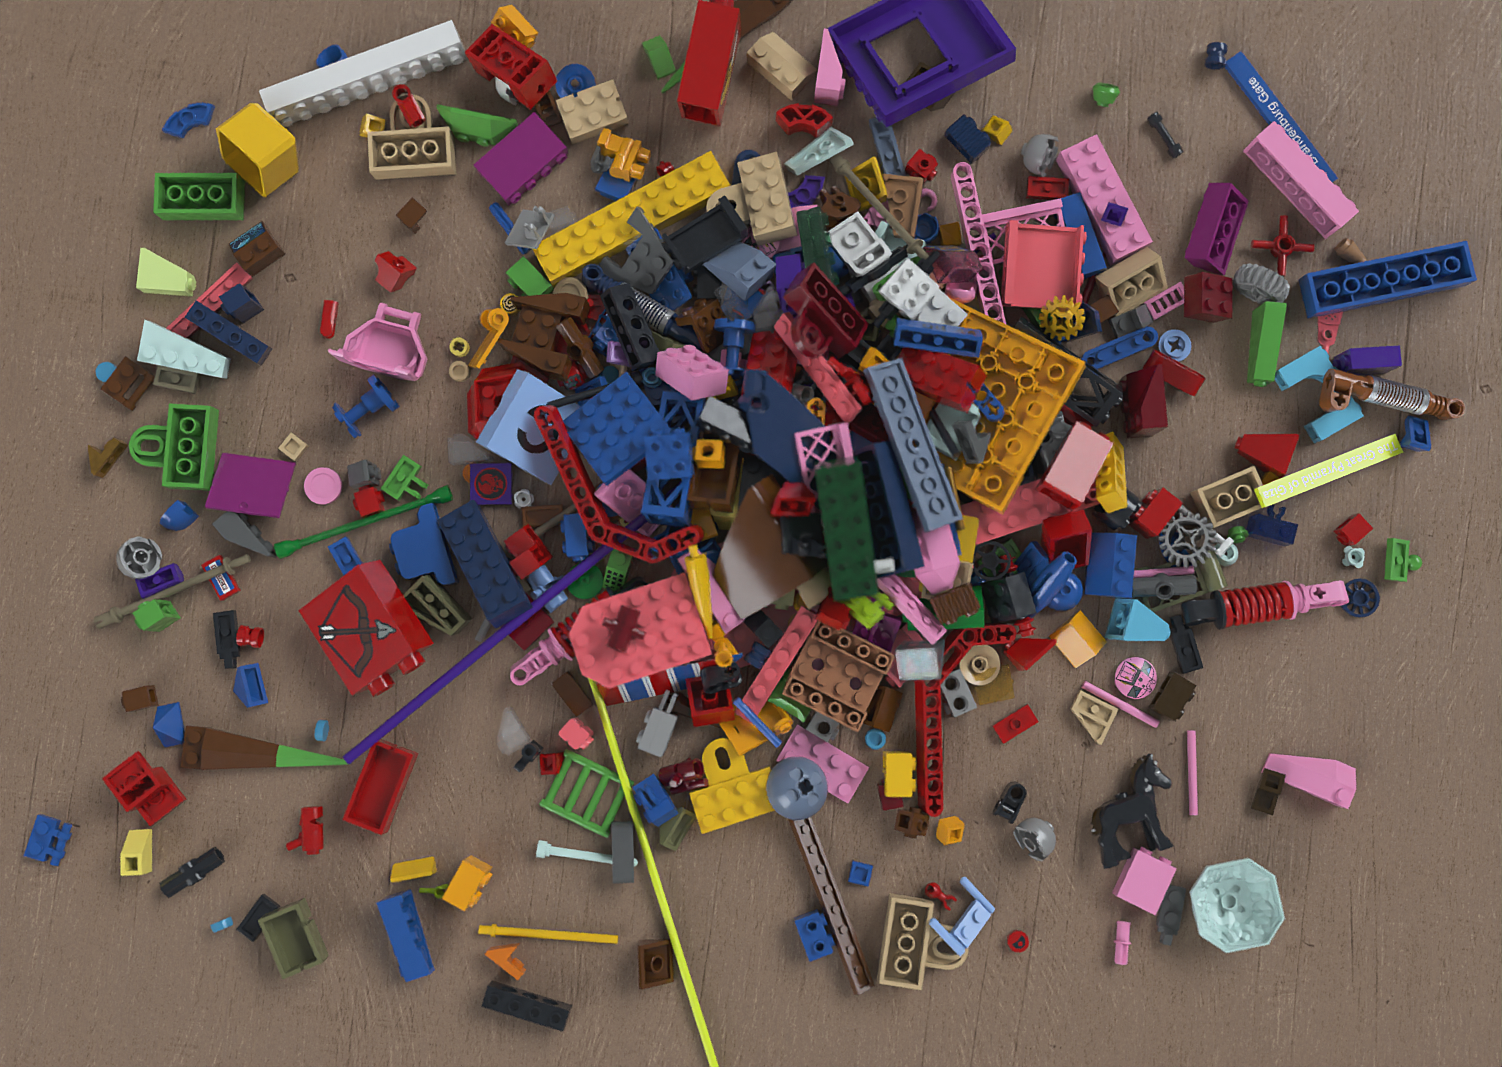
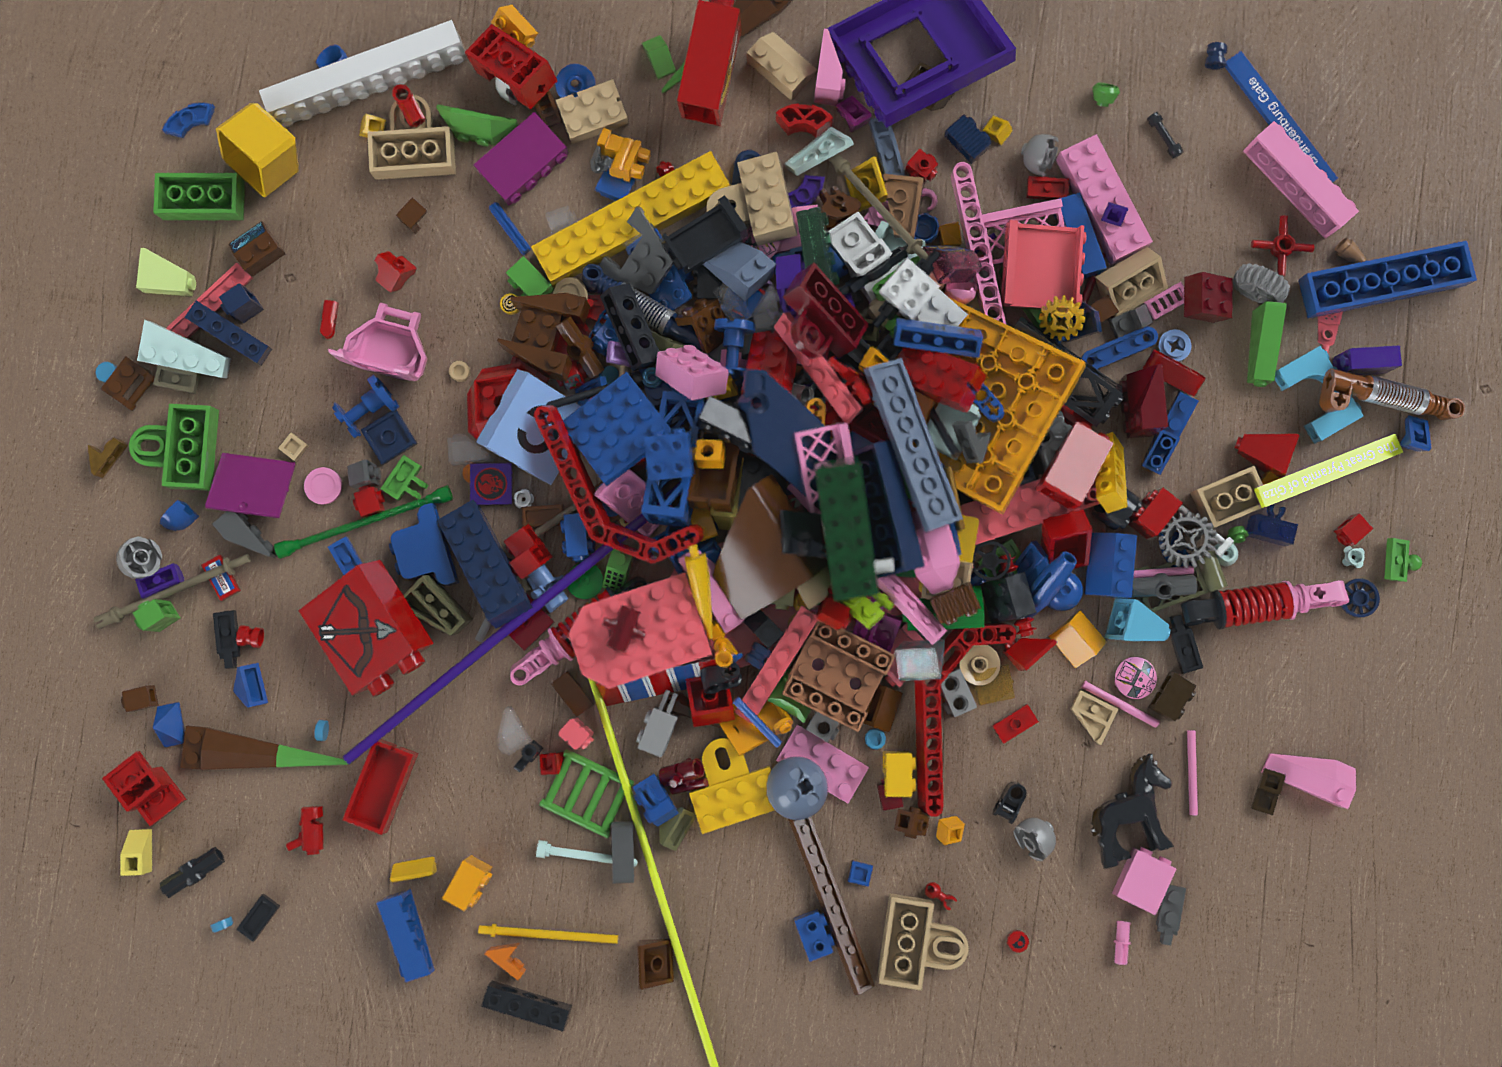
blue plate [24,814,72,866] -> none
olive piece [258,897,329,979] -> none
lime hand [419,884,449,899] -> none
light yellow bush [450,337,470,357] -> none
light orange door [468,308,509,368] -> none
light grey plate [505,206,555,249] -> none
red slope [771,483,816,516] -> none
light blue plate [929,877,995,956] -> none
magenta slope [1184,183,1249,276] -> none
light aqua rock [1190,858,1285,953] -> none
none -> dark blue tile [361,409,418,465]
none -> magenta slope [835,95,872,133]
none -> blue slope [1141,391,1199,475]

